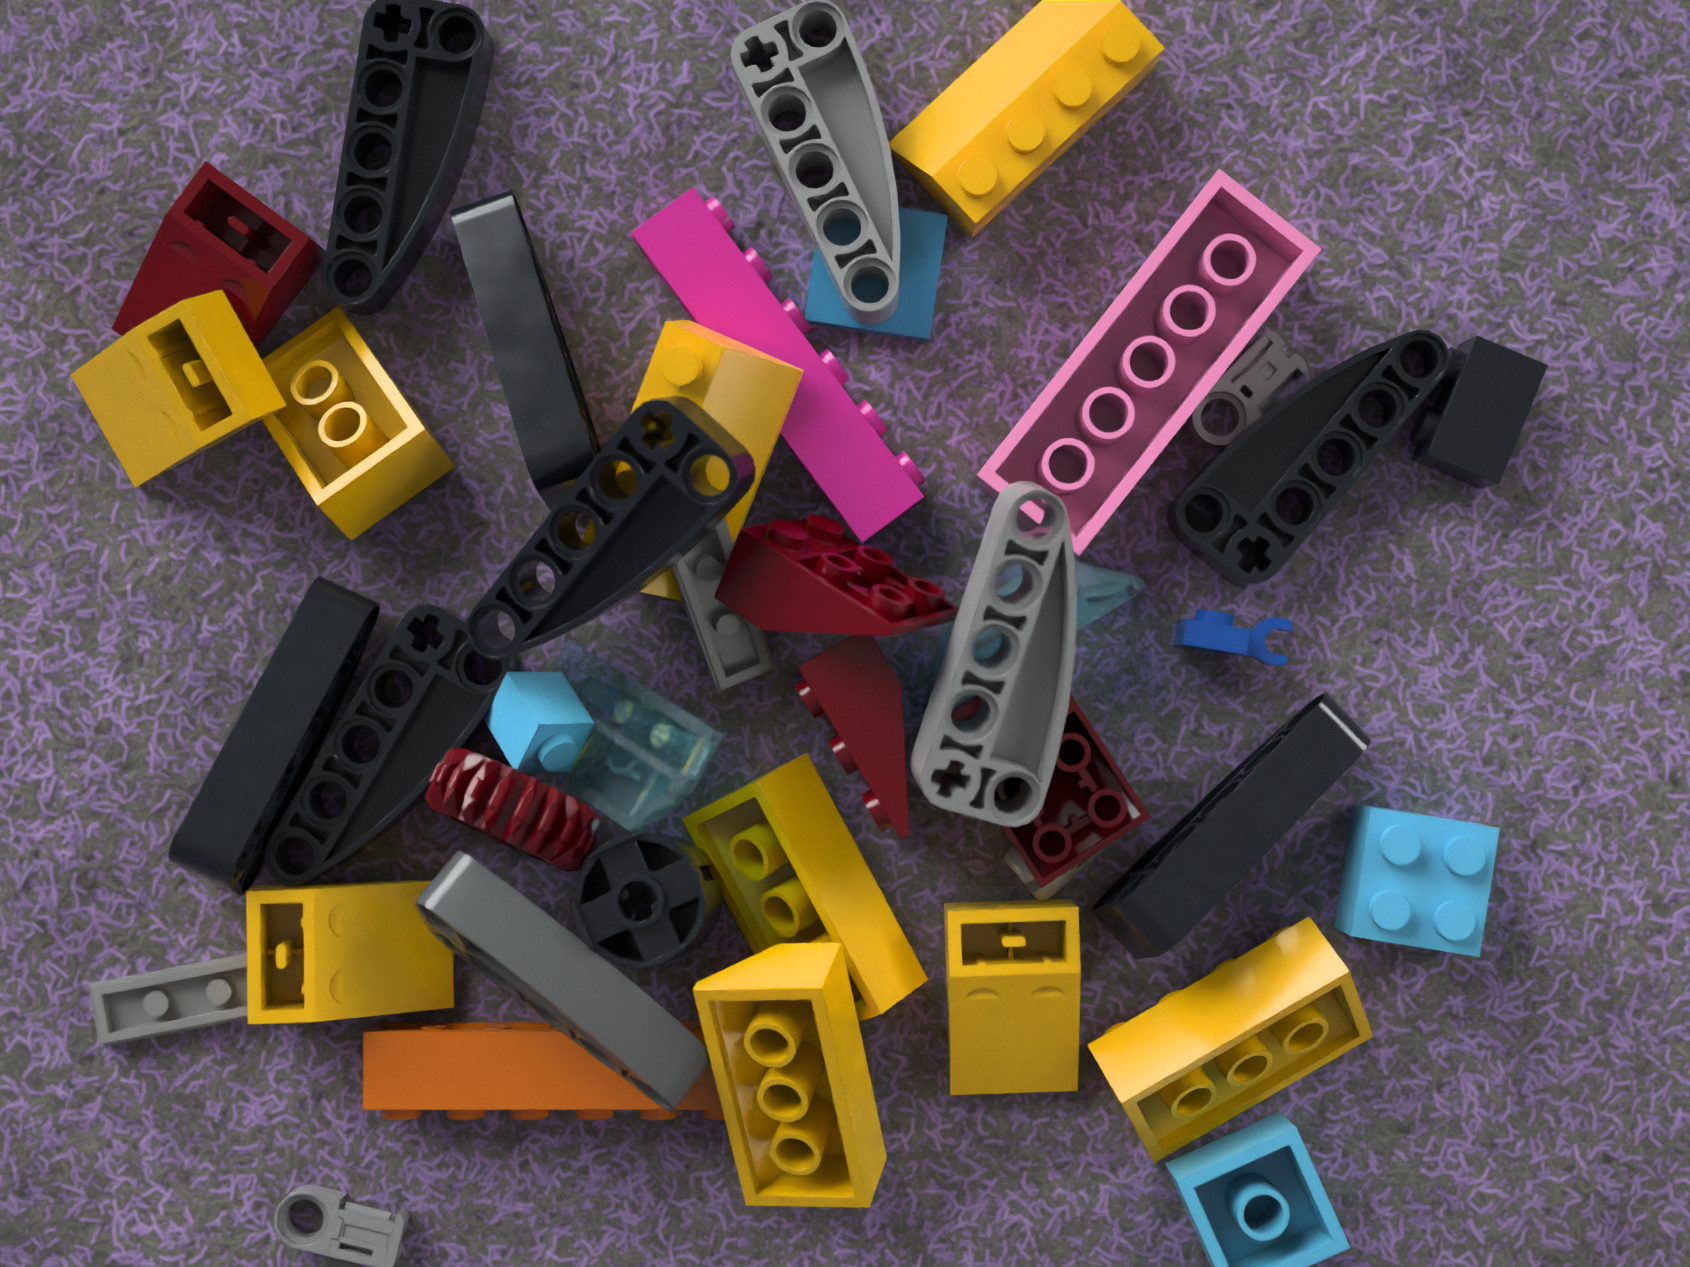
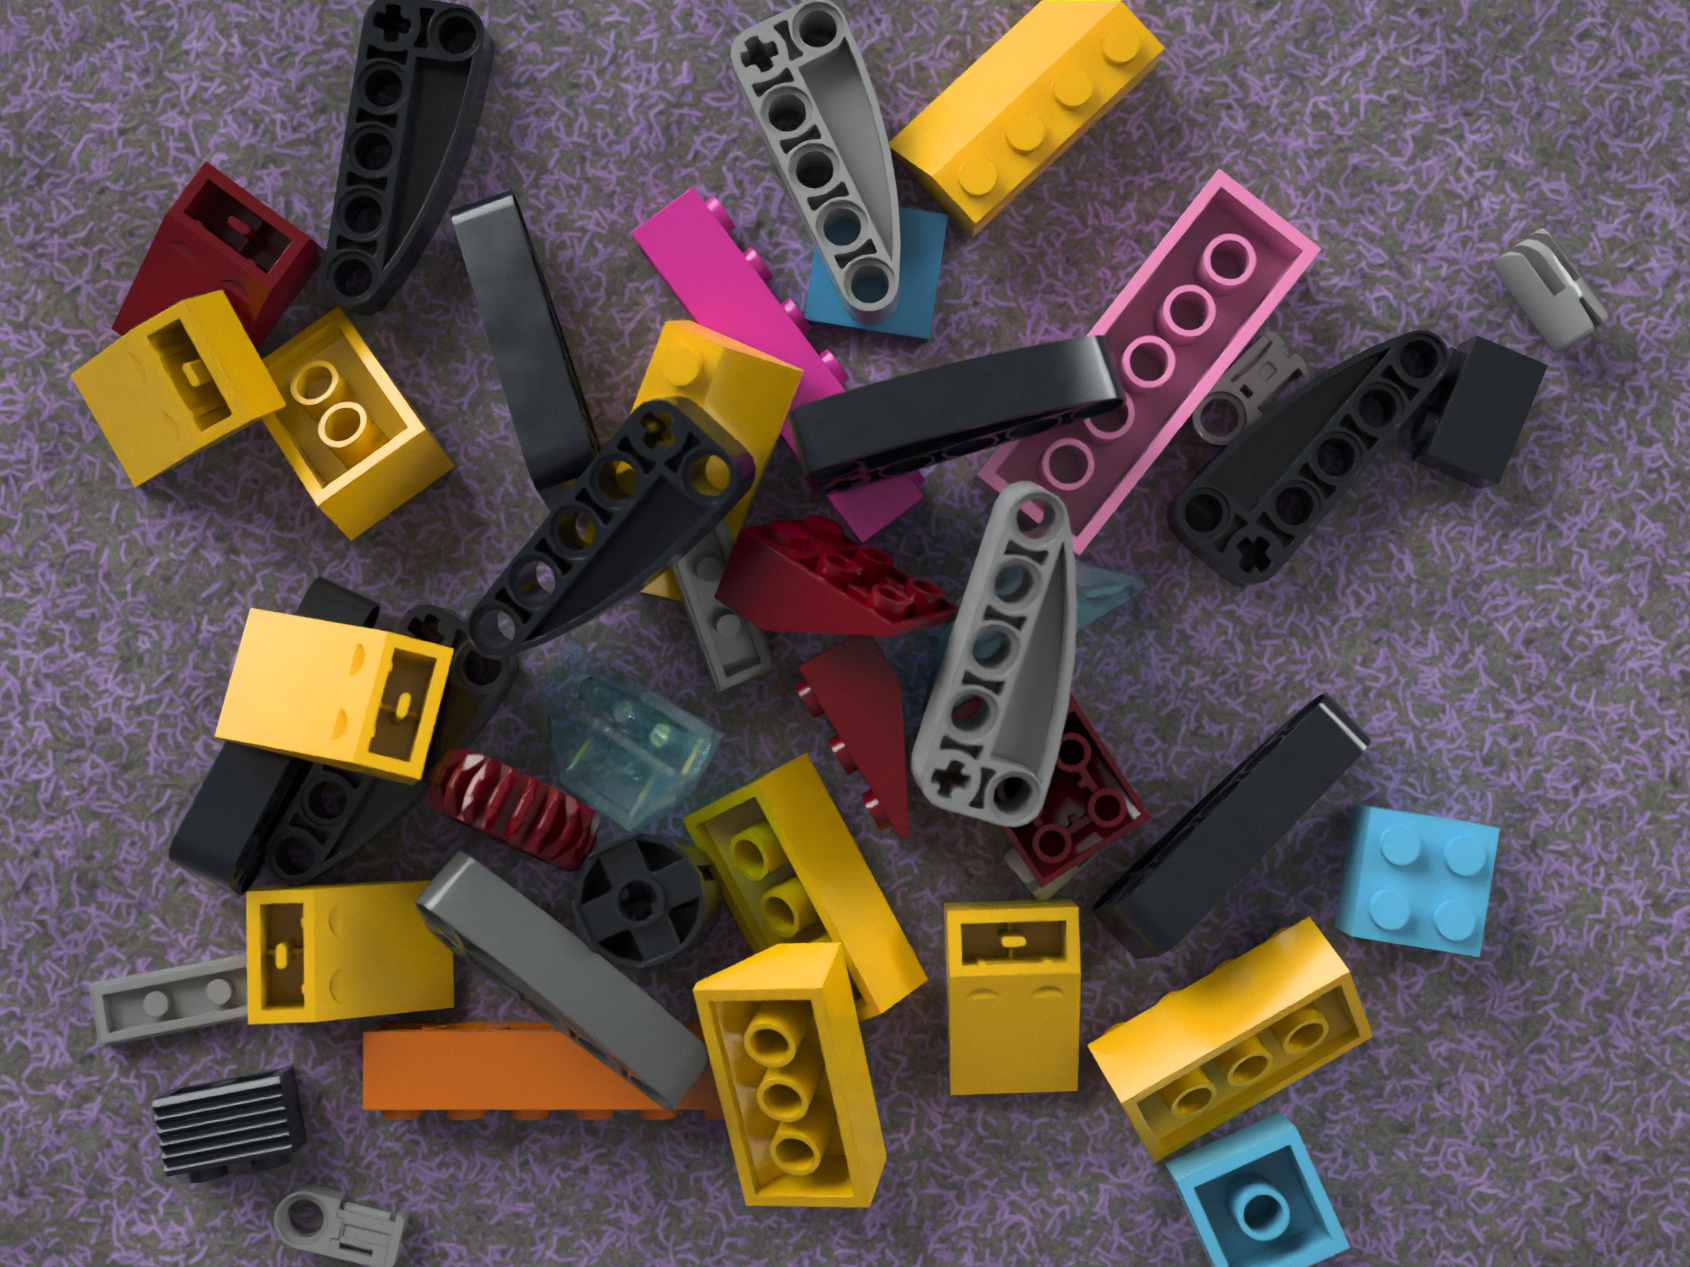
medium azure brick [484,672,595,773] -> none
blue plate [1173,609,1293,666] -> none
none -> black brick [152,1066,307,1183]
none -> yellow slope [214,608,454,786]
none -> black beam [788,335,1127,495]
none -> light grey arm [1491,228,1609,353]

